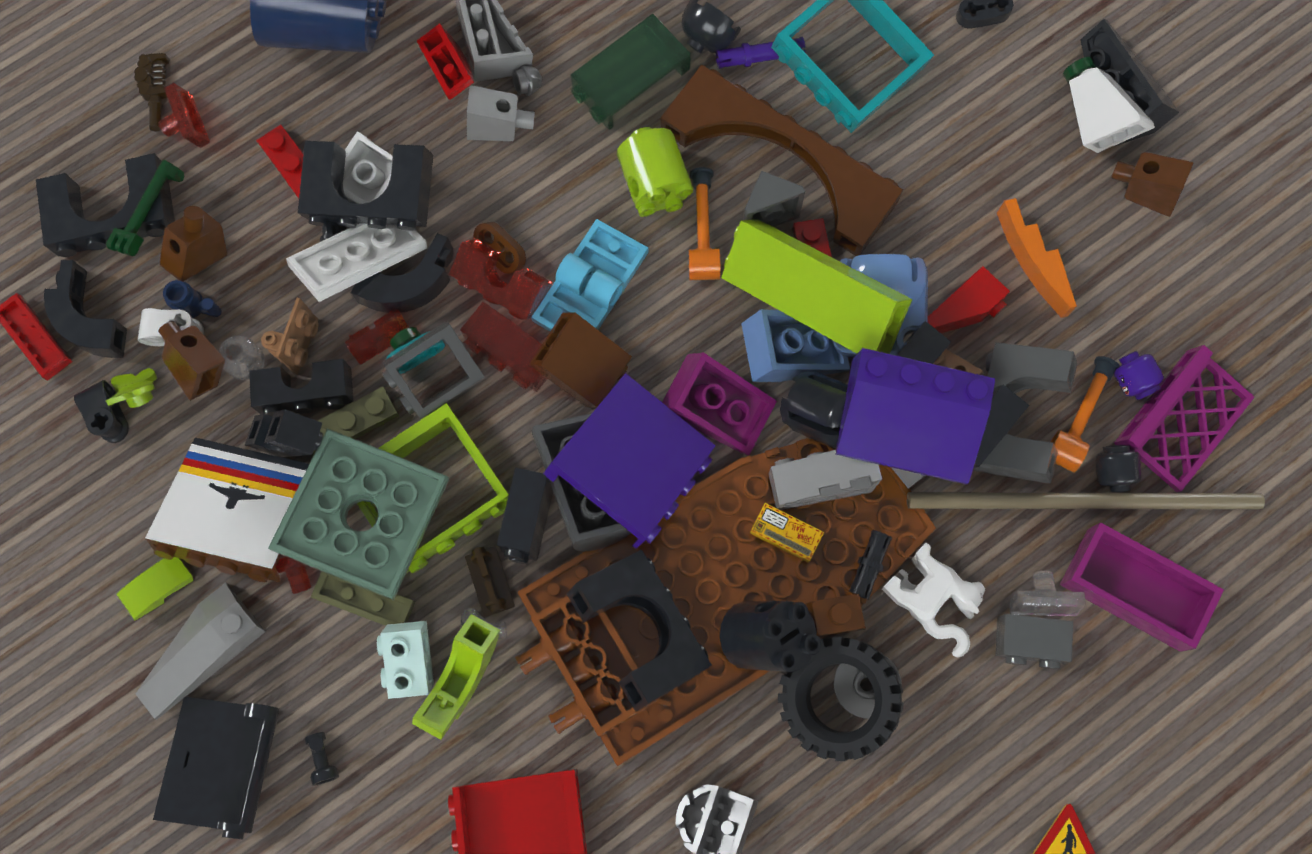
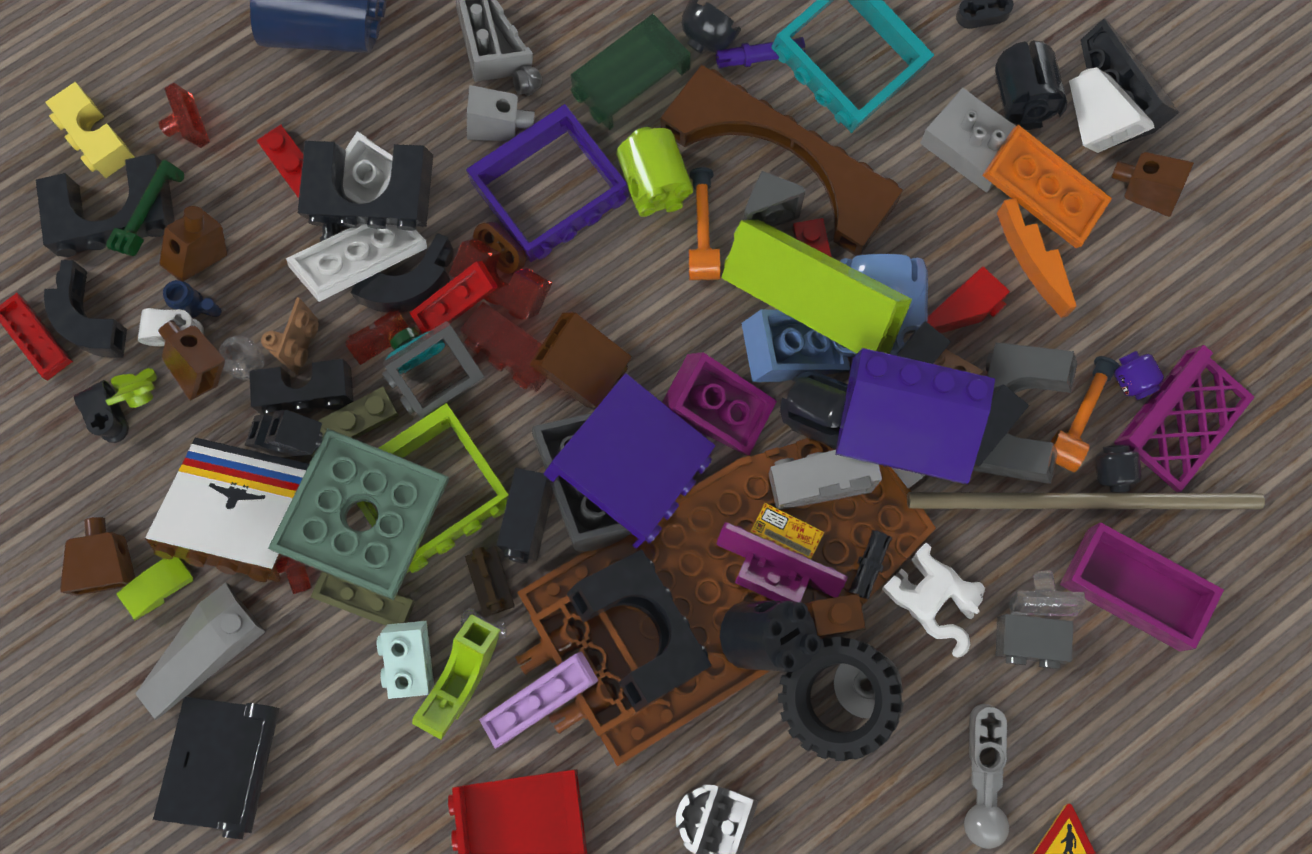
dark brown piece [134,53,170,132] -> none
black piece [304,732,339,786] -> none
red slope [417,23,474,100] -> none
medium azure plate [531,219,649,331] -> none
dark green tile [1063,57,1096,84] -> none
none -> light yellow arch [46,82,135,178]
none -> reddish brown torso [60,517,136,596]
none -> red plate [410,261,498,334]
none -> dark purple window [466,104,629,262]
none -> lavender tile [479,651,599,749]
none -> magenta bracket [716,523,848,602]
none -> light grey piece [920,88,1015,193]
none -> light grey beam [964,704,1009,849]
none -> orange tile [982,125,1112,248]
none -> black cylinder [995,40,1068,130]

